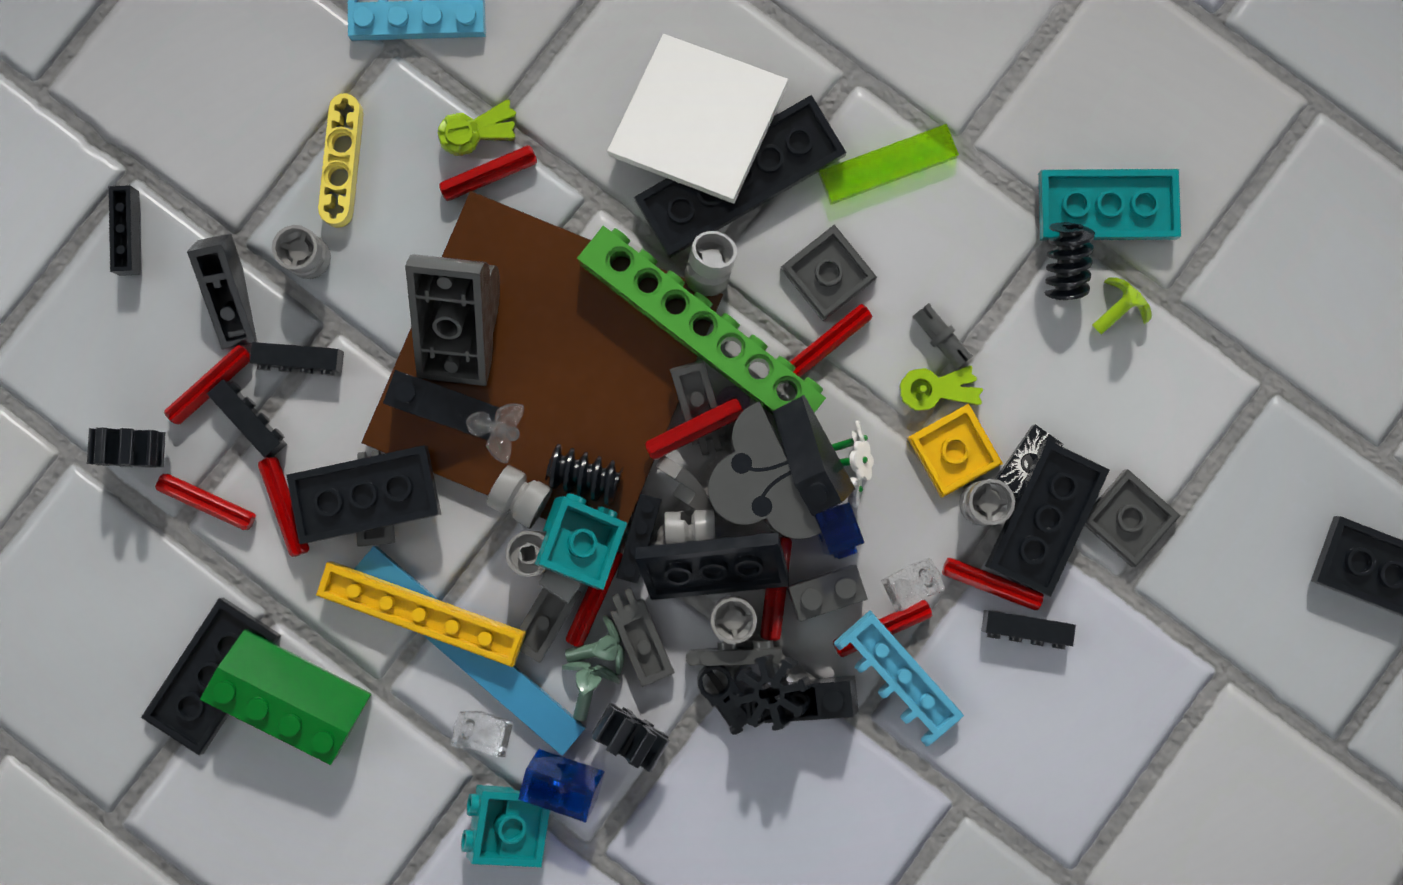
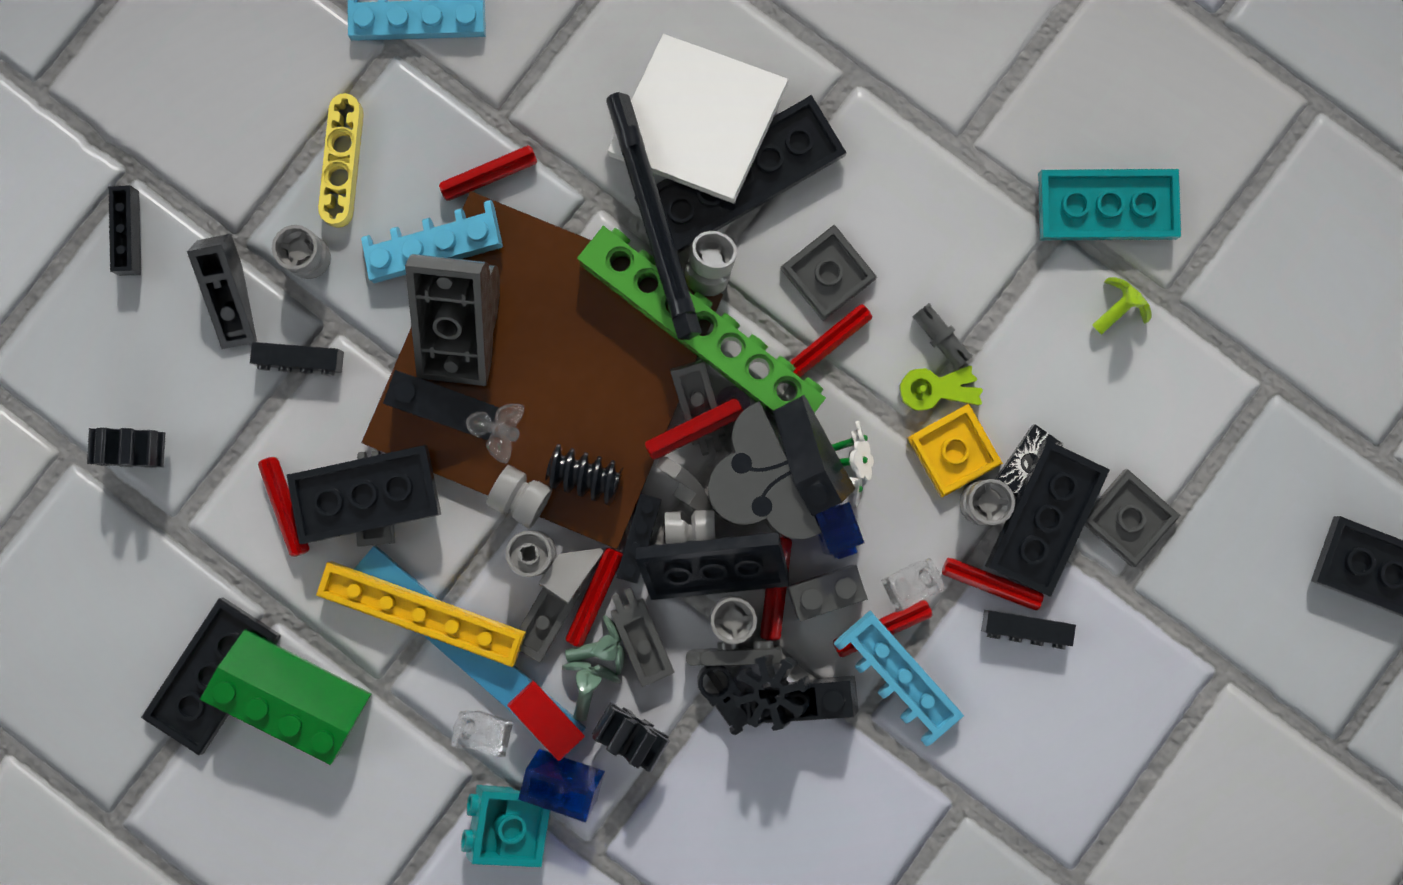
red axle [155,474,256,530] -> none
red axle [164,345,250,425] -> none
black piece [207,379,287,458] -> none
lime piece [437,99,516,156] -> none
teal plate [535,493,627,590] -> none
clear neon green tile [819,124,959,205] -> none
black piece [1044,222,1095,300] -> none
none -> medium azure hinge [361,200,503,284]
none -> red slope [507,680,585,761]
none -> black piece [606,92,702,340]

